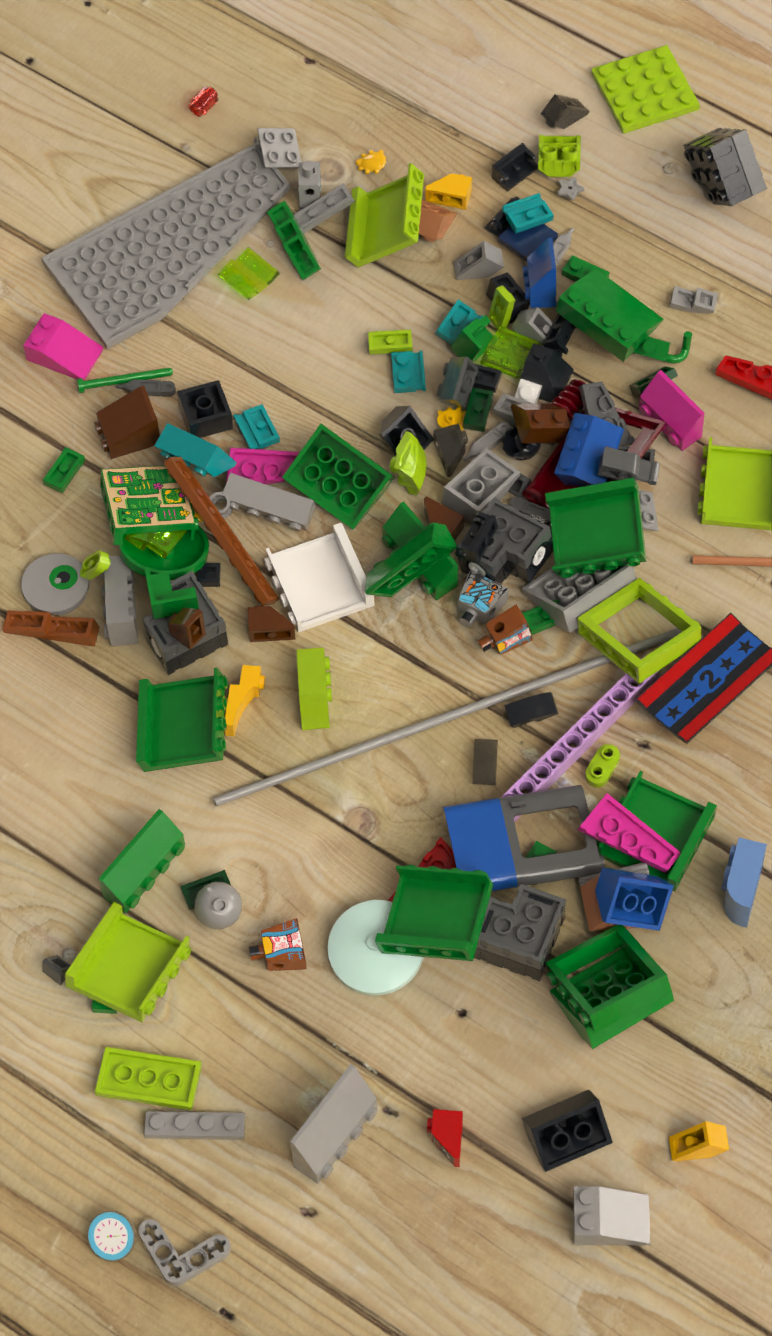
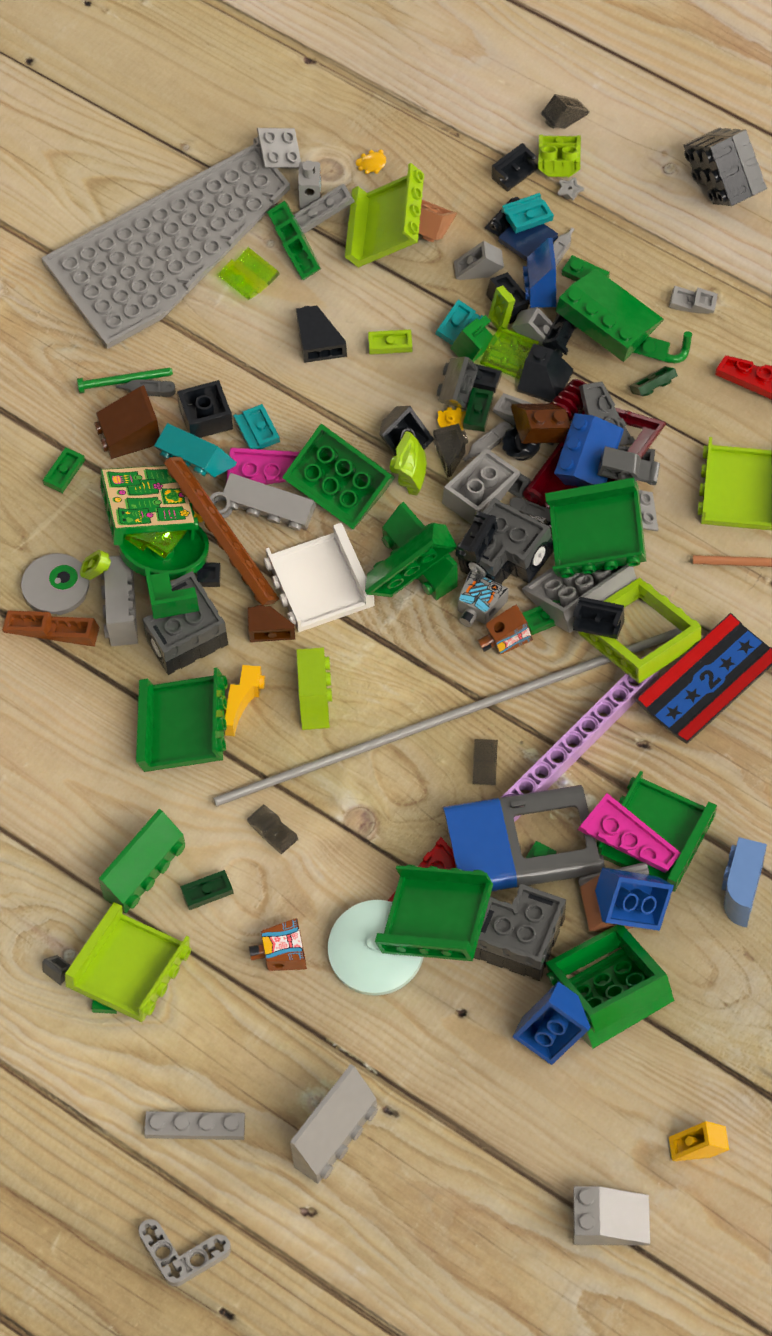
dark pink slope [23,313,104,381] -> none
piece [87,1210,136,1261] -> none
lime plate [95,1047,202,1111] -> none
reddish brown slope [168,608,206,650] -> none
clear red brick [189,86,218,117] -> none
light grey cylinder [194,882,242,929] -> none
teal plate [391,350,426,393] -> none
reddish brown slope [424,496,464,541] -> none
yellow slope [425,173,472,210] -> none
red slope [427,1109,463,1167] -> none
black slope [504,692,559,728] -> none
white plate [515,379,542,404] -> none
black slope [522,1089,613,1172] -> none
lime plate [586,744,620,788] -> none
lime plate [591,45,700,134] -> none
dark pink slope [639,370,705,451] -> none
none -> clear smoke slope [247,804,298,854]
none -> black slope [296,305,347,363]
none -> blue slope [512,981,590,1065]
none -> black hinge [573,597,625,639]

